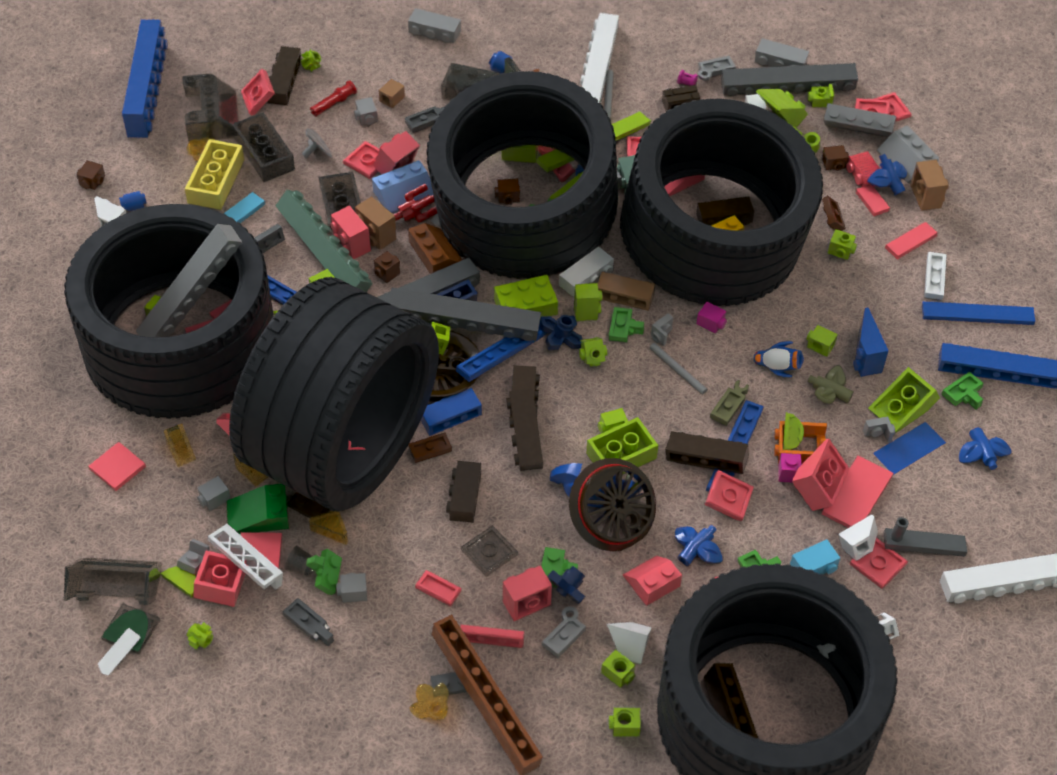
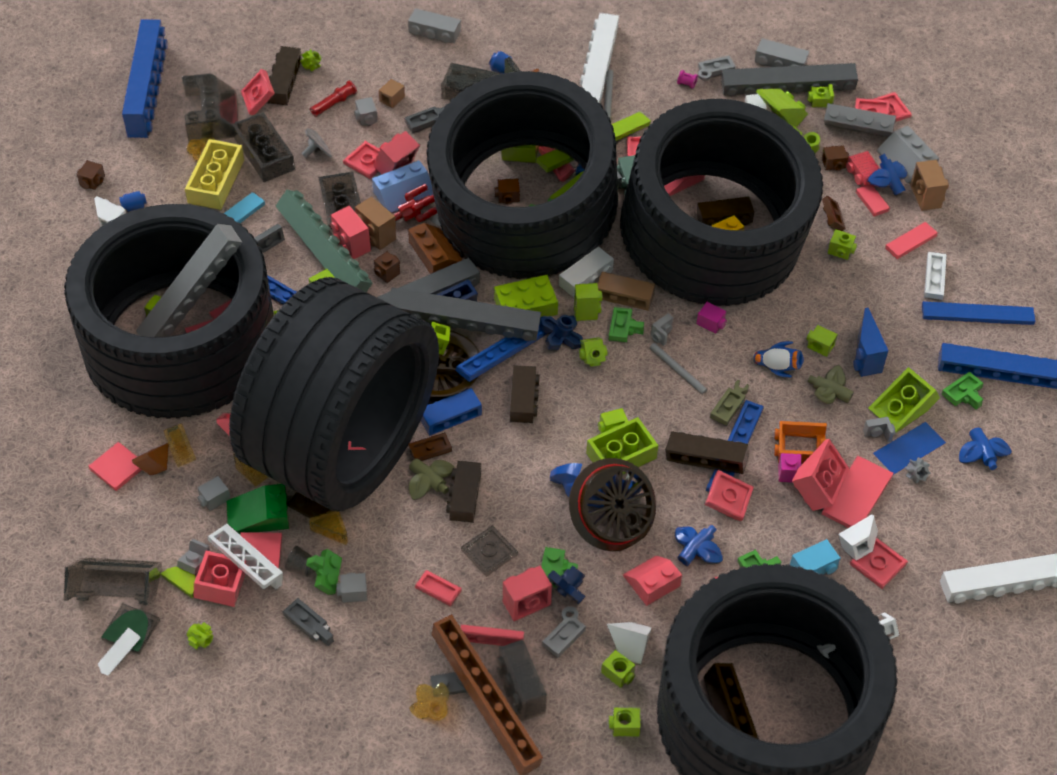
dark brown brick [506,388,543,471] -> none
dark brown brick [662,85,701,111] -> none
lime tile [783,412,804,450] -> none
dark grey piece [883,517,967,557] -> none
none -> dark orange slope [132,443,169,475]
none -> olive plant [409,459,455,500]
none -> clear smoke brick [496,640,547,722]
none -> light grey gear [905,457,931,483]

